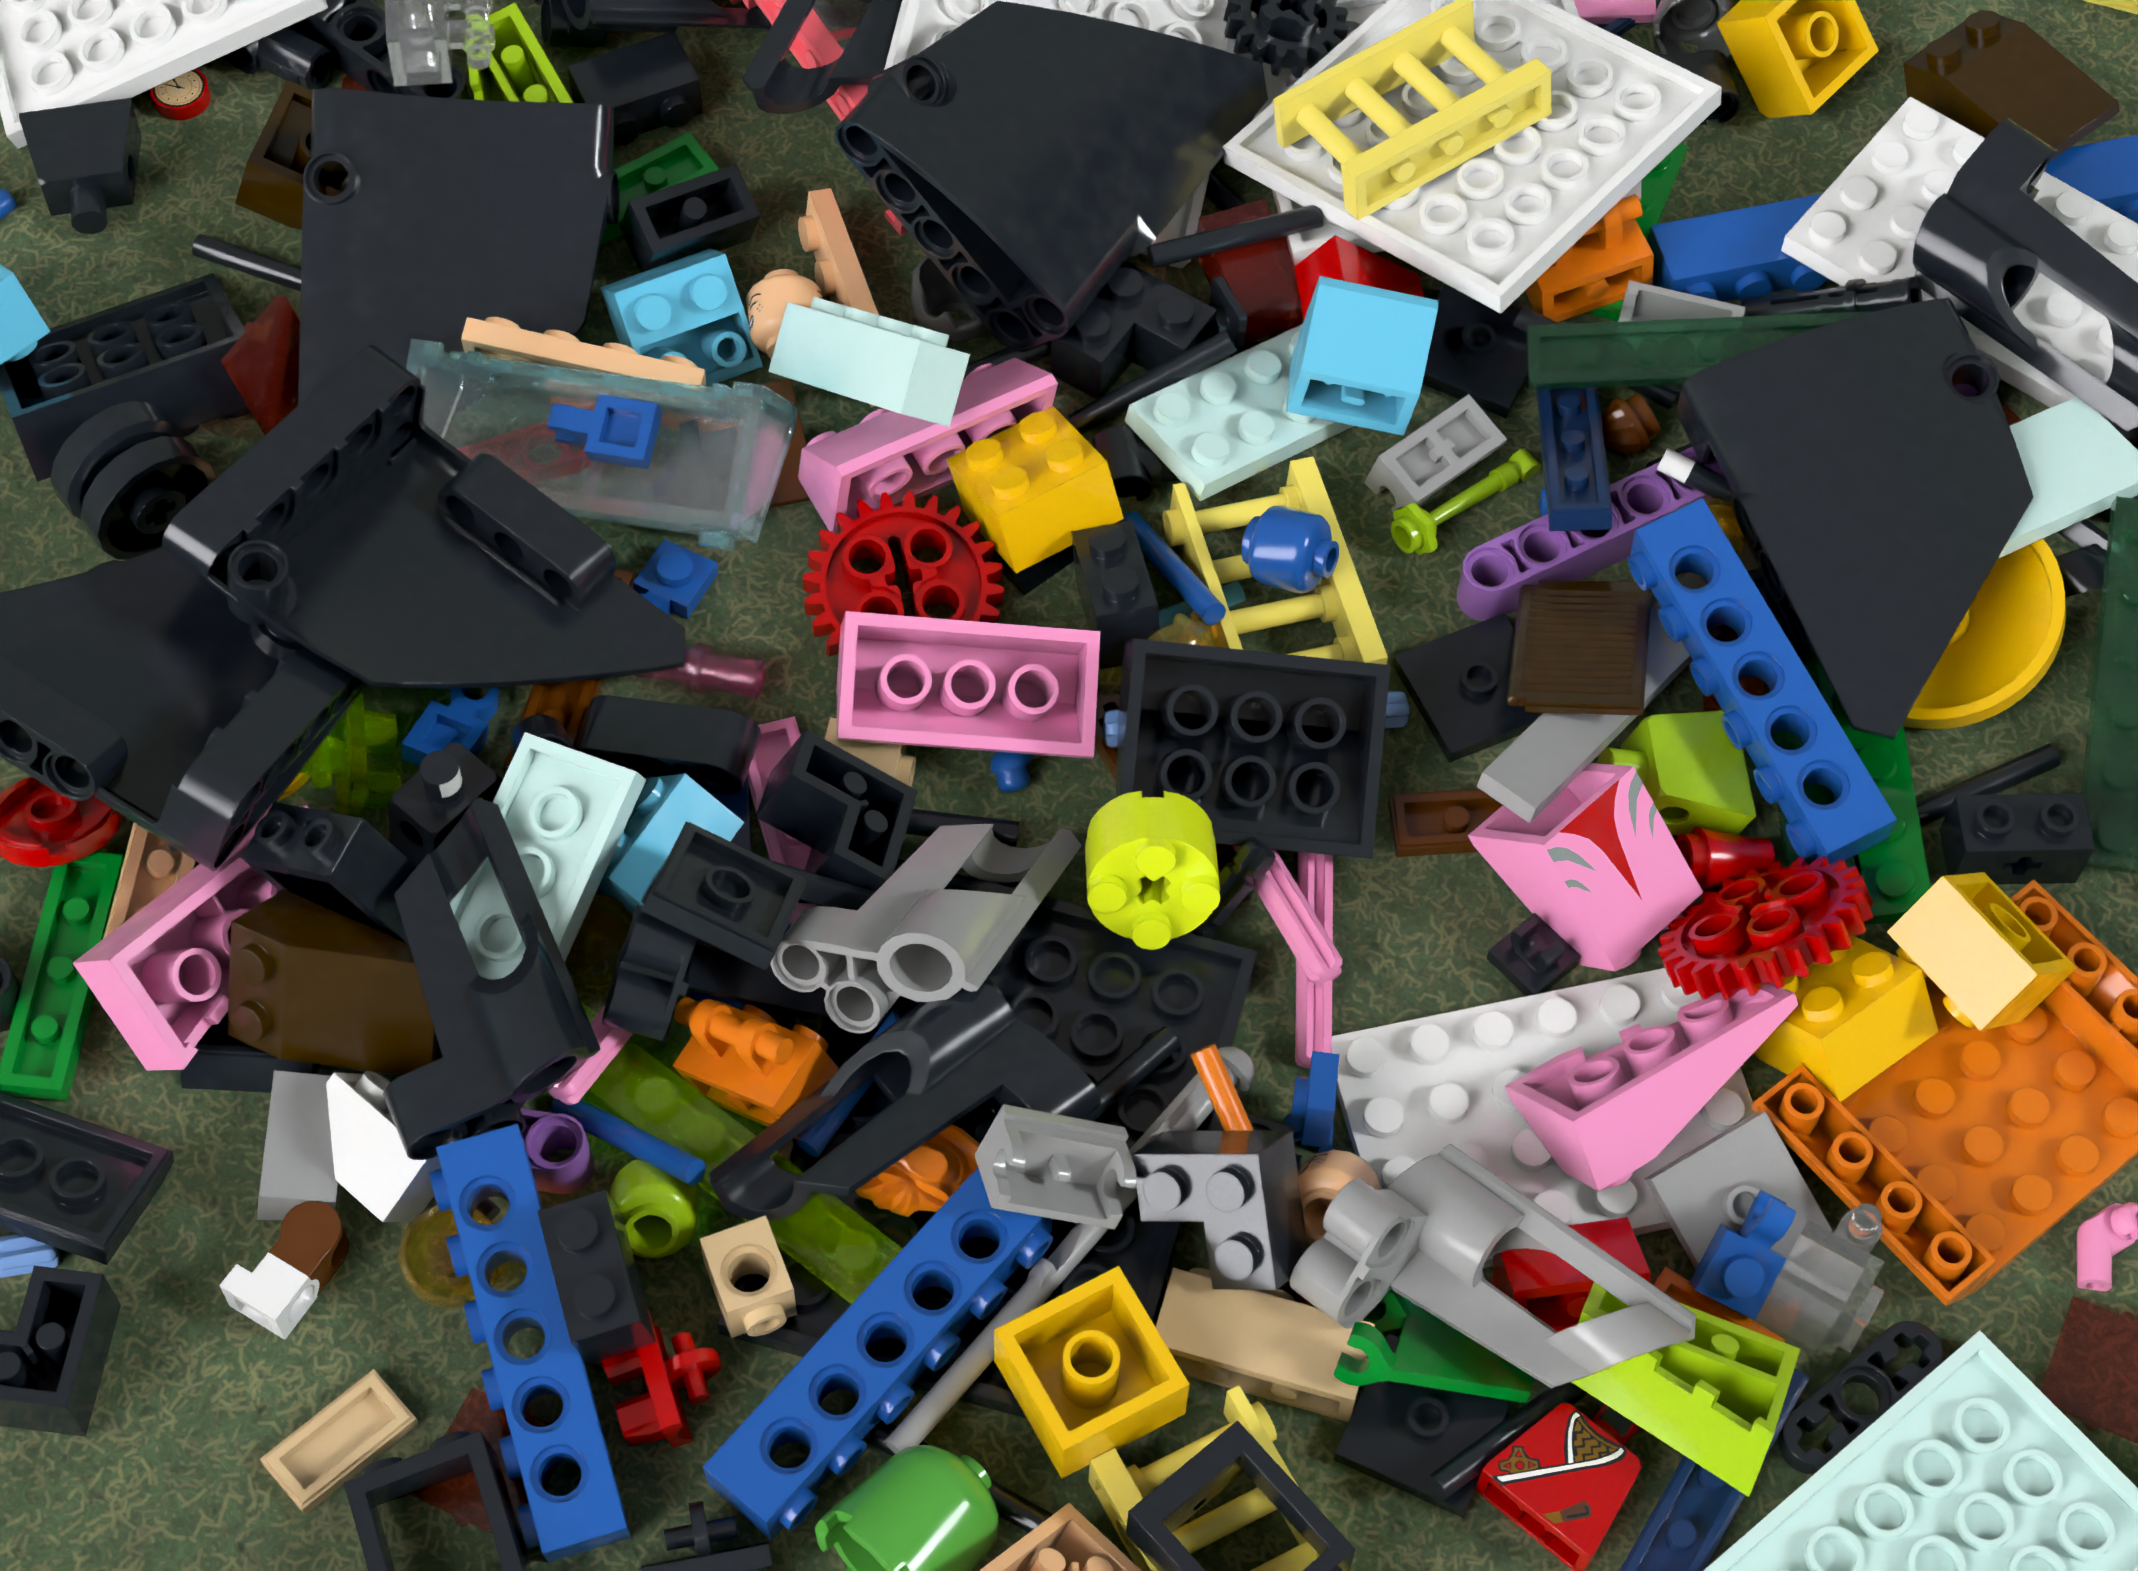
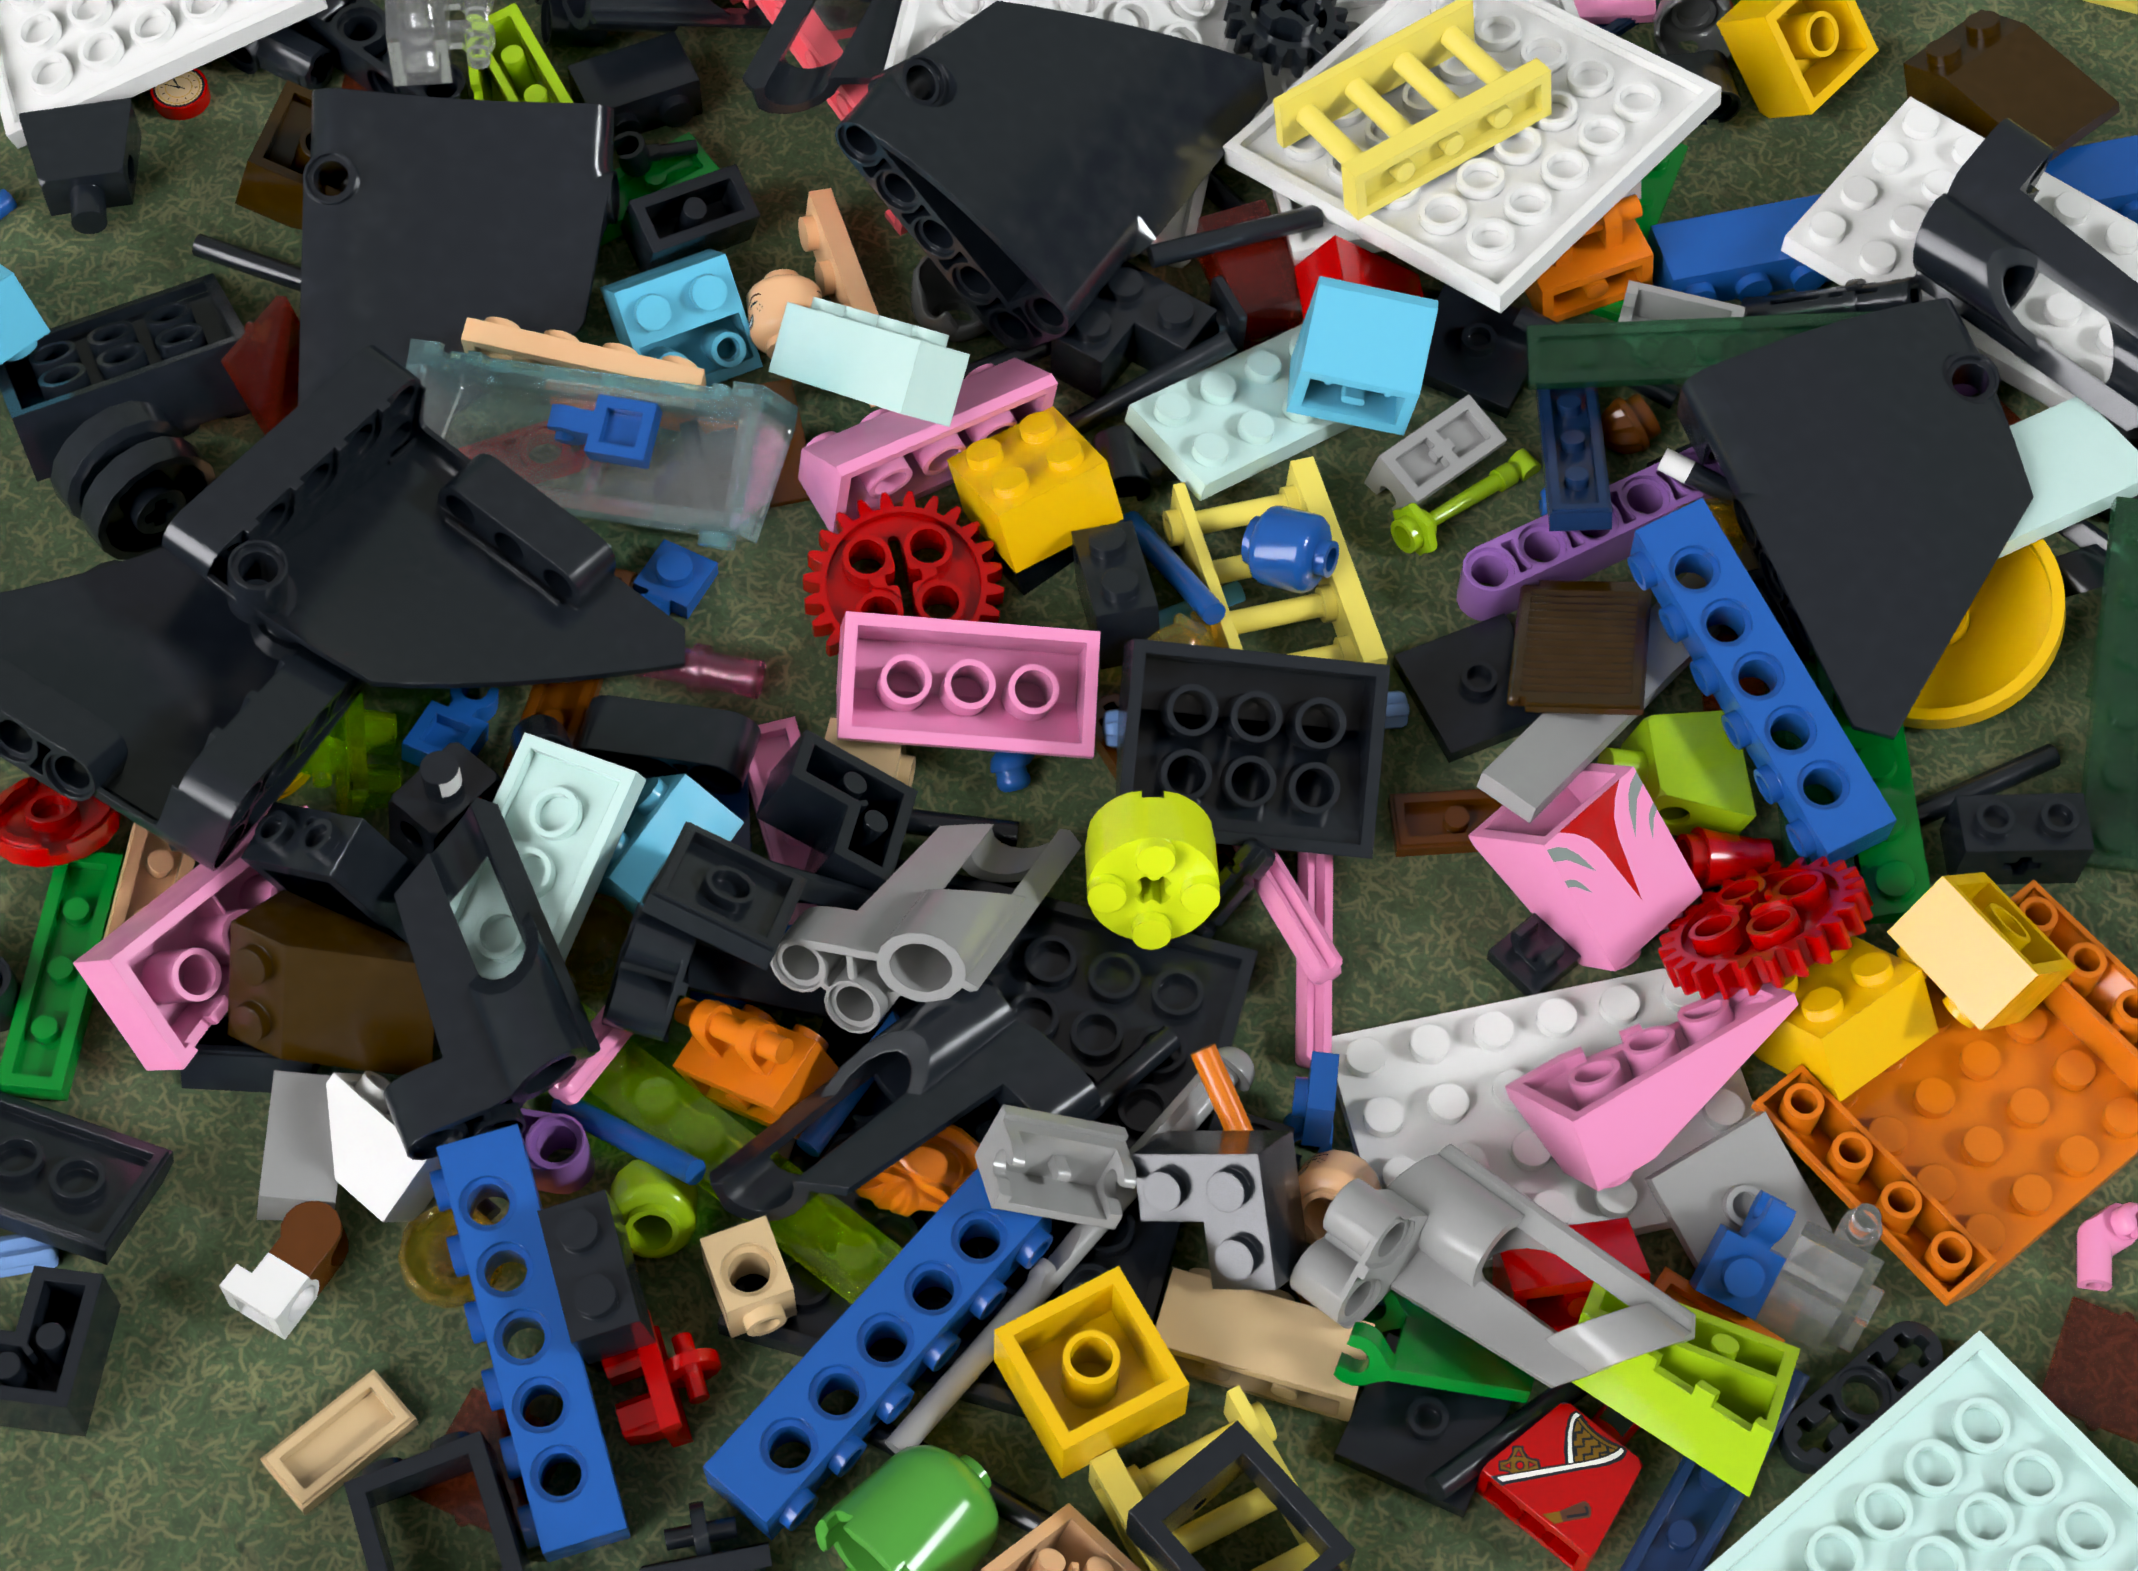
none -> black hand [614,131,698,178]

